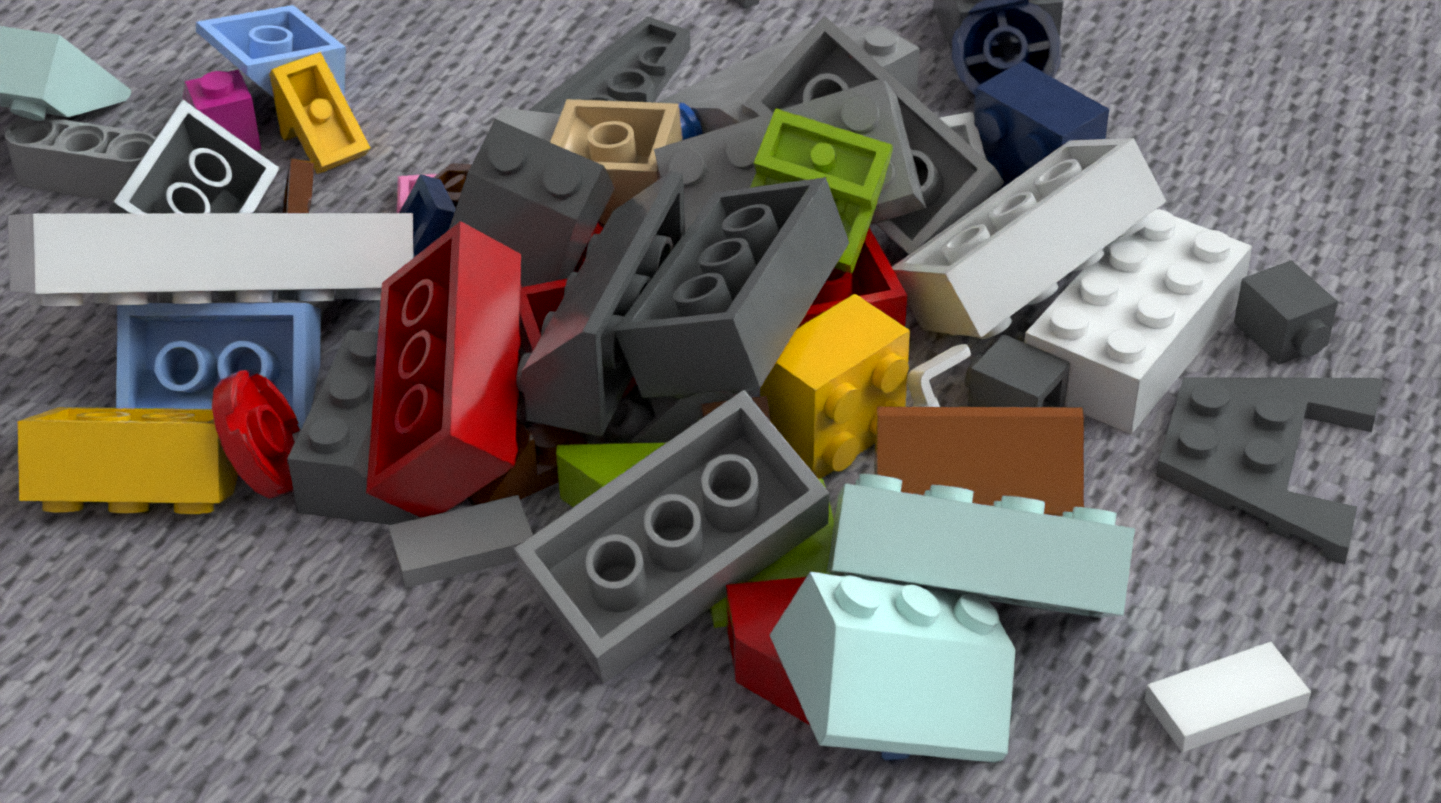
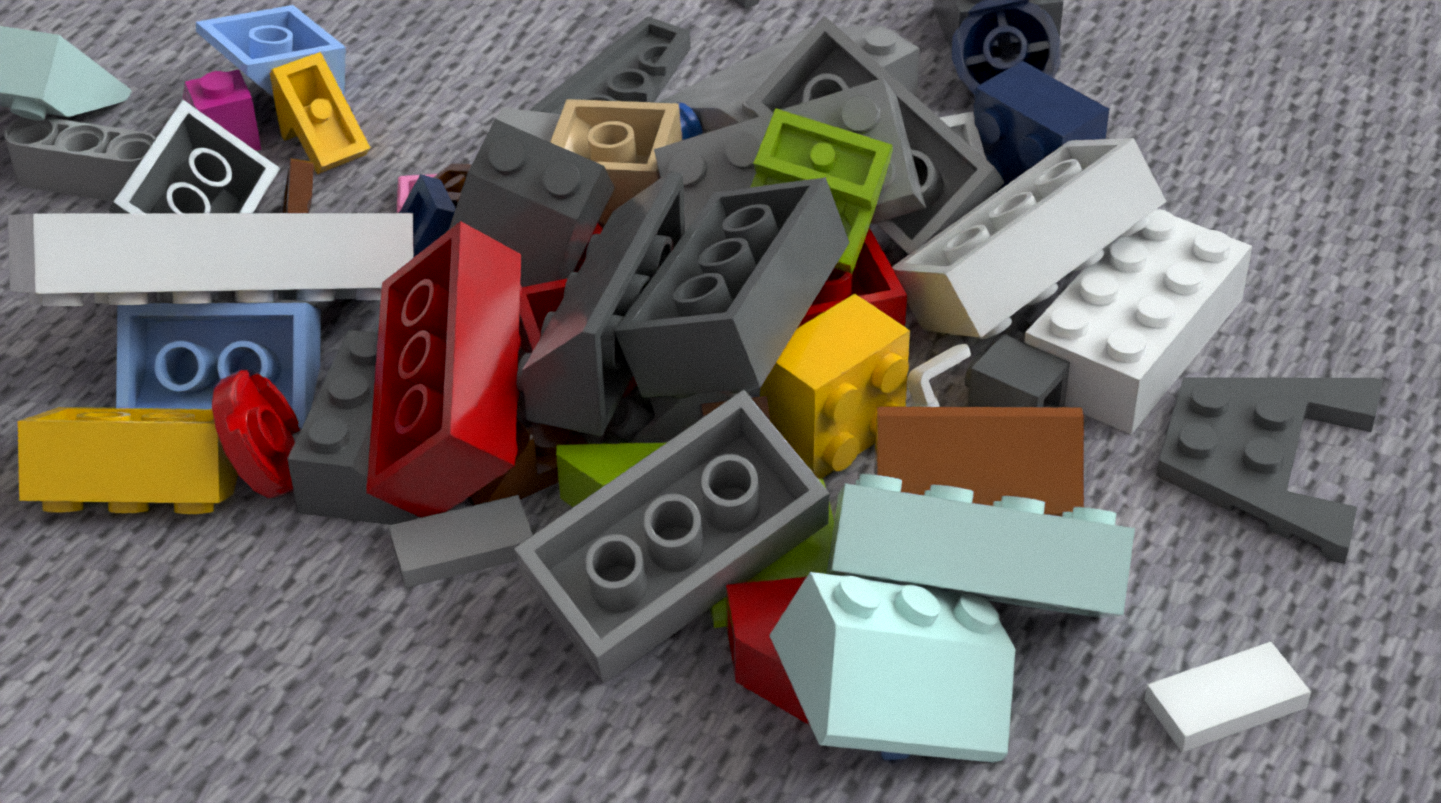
dark grey brick [1234,260,1338,365] -> none

